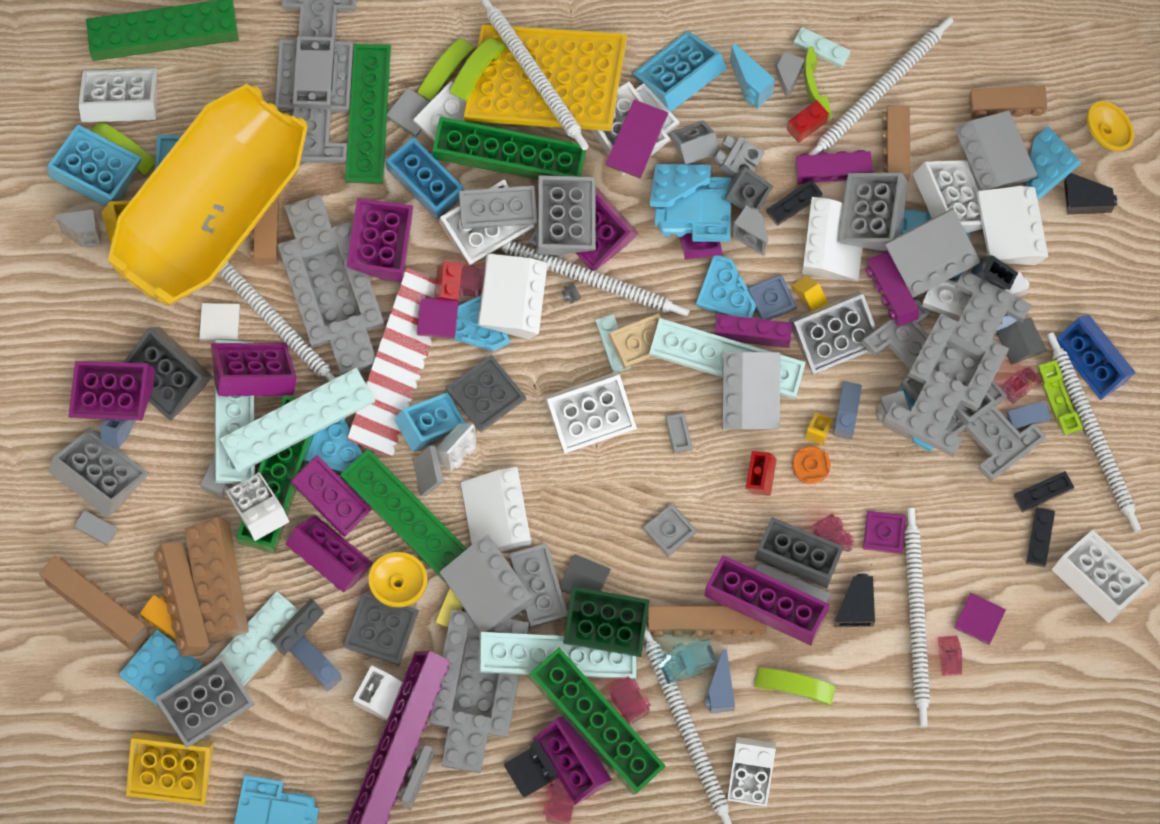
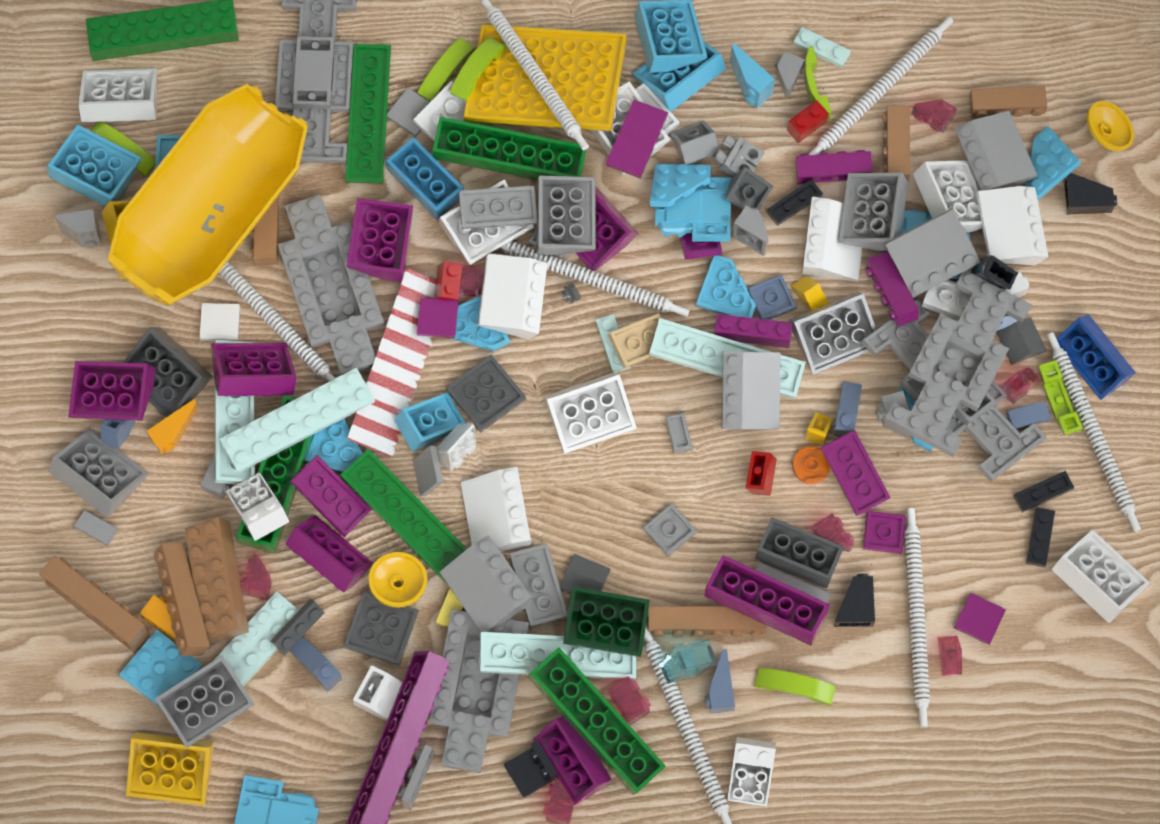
none -> light orange slope [146,399,198,455]
none -> clear pink slope [241,553,272,601]
none -> medium azure slope [635,0,707,73]
none -> magenta tile [820,430,891,516]
none -> clear pink slope [912,99,957,133]

